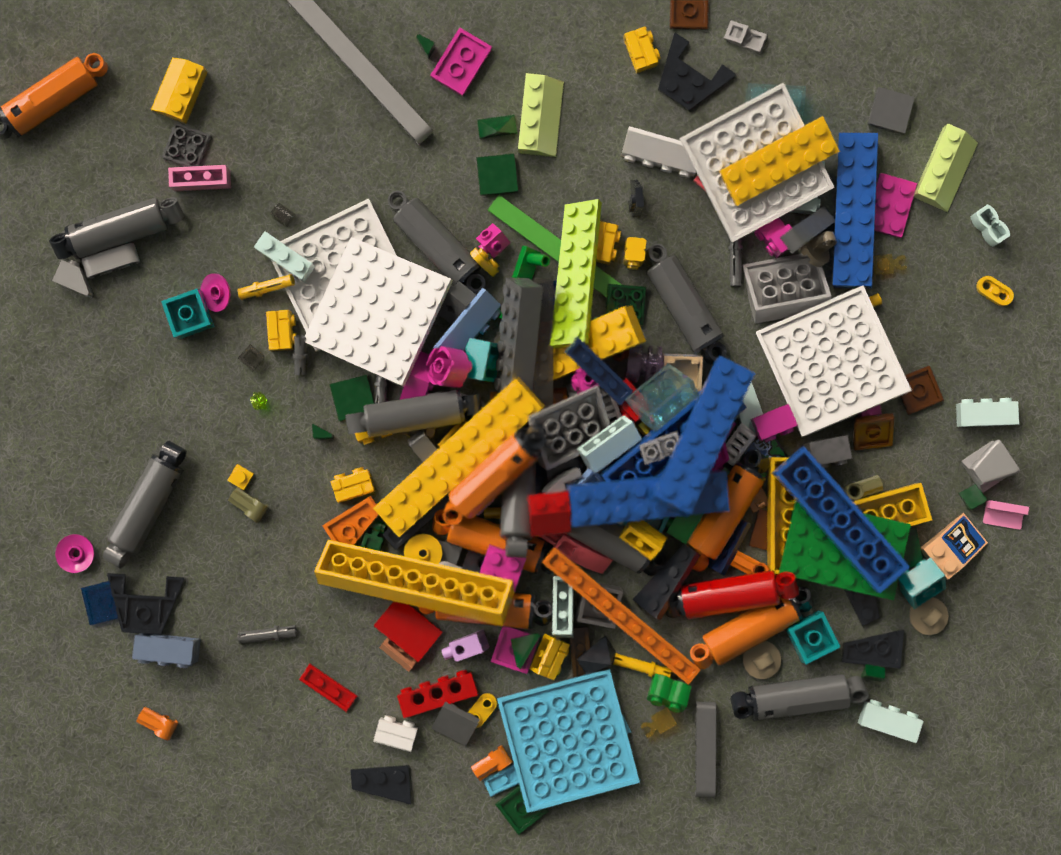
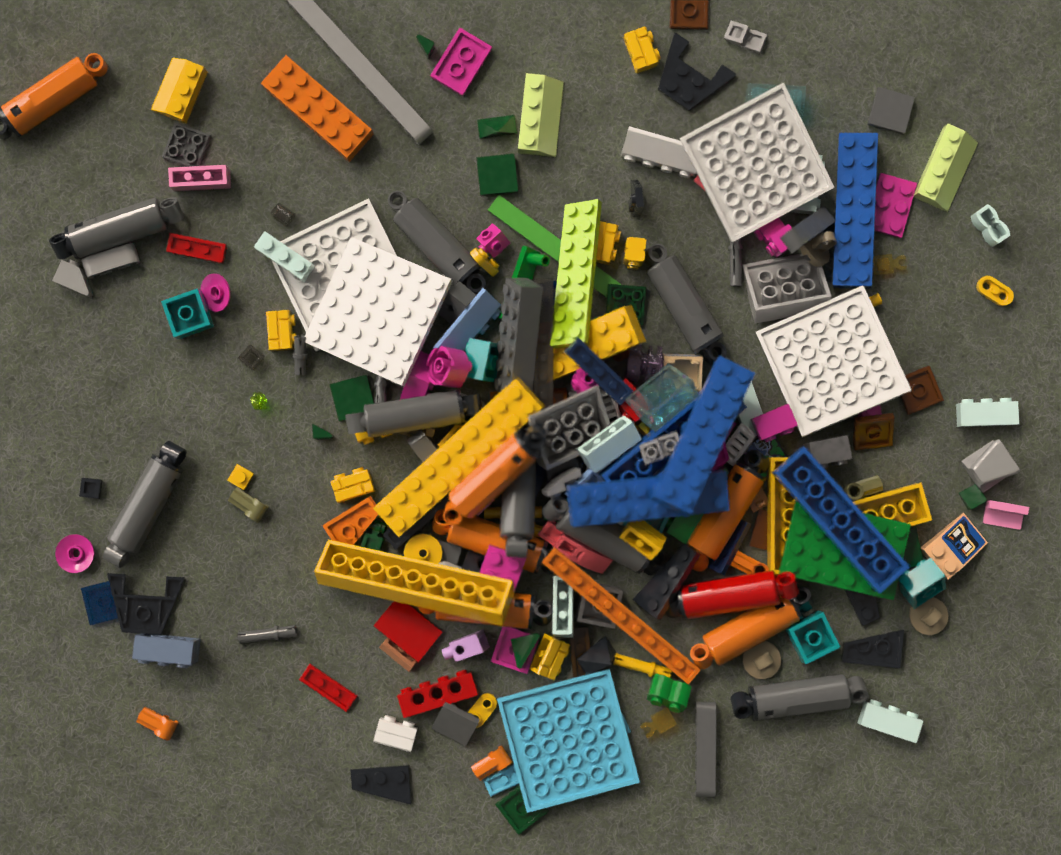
yellow pin [238,274,295,300] -> none
red slope [527,491,571,537] -> none
yellow plate [719,116,840,206] -> none
dark green slope [861,664,885,682] -> none
none -> black plate [79,478,102,499]
none -> red plate [166,233,227,264]
none -> orange brick [261,55,374,162]

